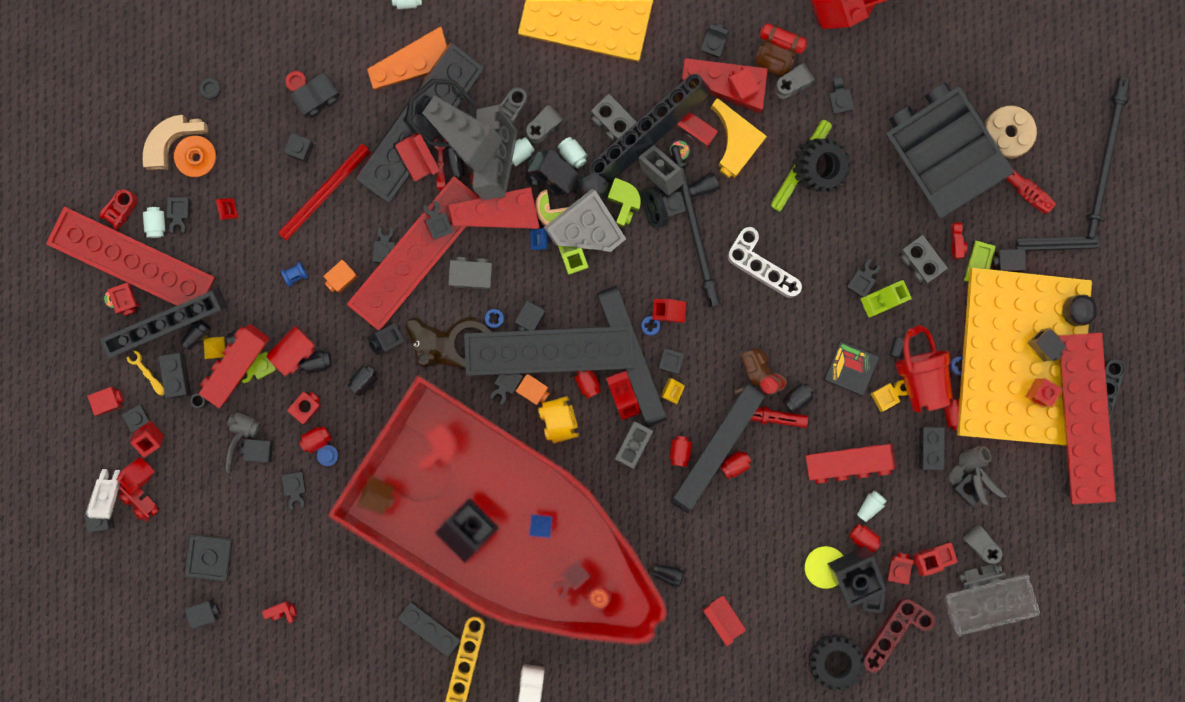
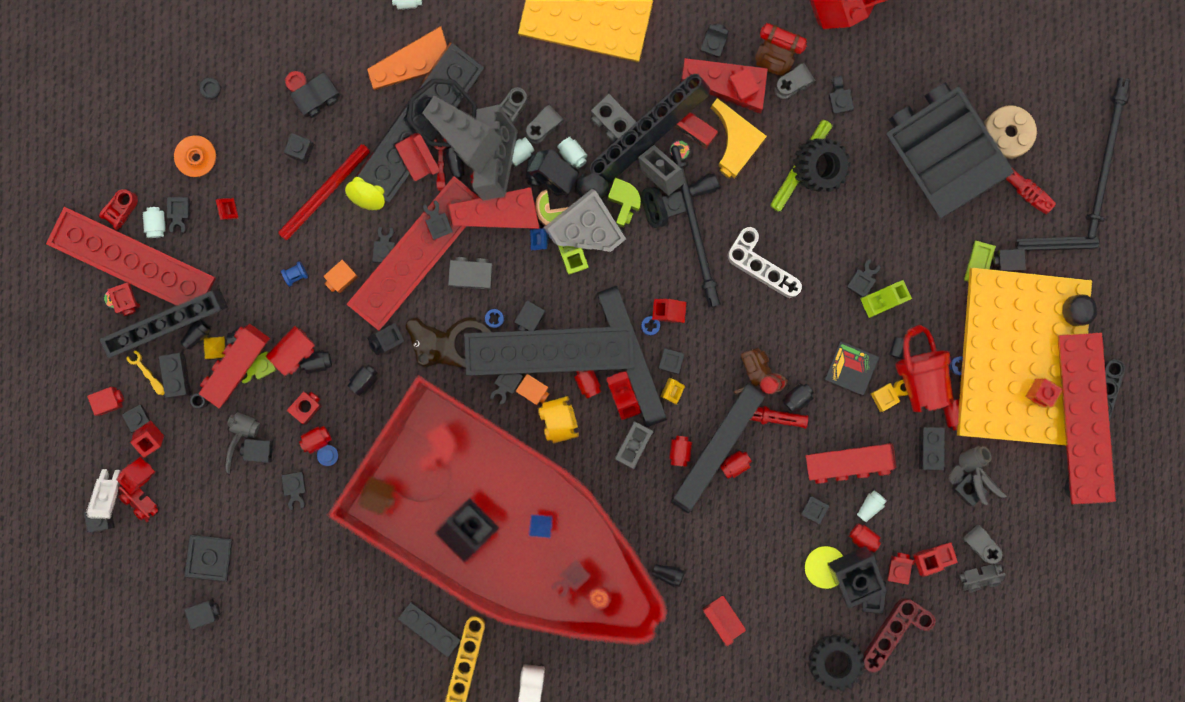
tan arch [143,115,208,170] -> none
red bracket [262,600,297,623] -> none
dark grey brick [900,235,948,285] -> none
clear brick [945,574,1040,636] -> none
red plate [951,222,967,260] -> none
black brick [1028,328,1067,362] -> none
none -> neon yellow dish [345,177,385,210]
none -> black plate [801,496,829,524]

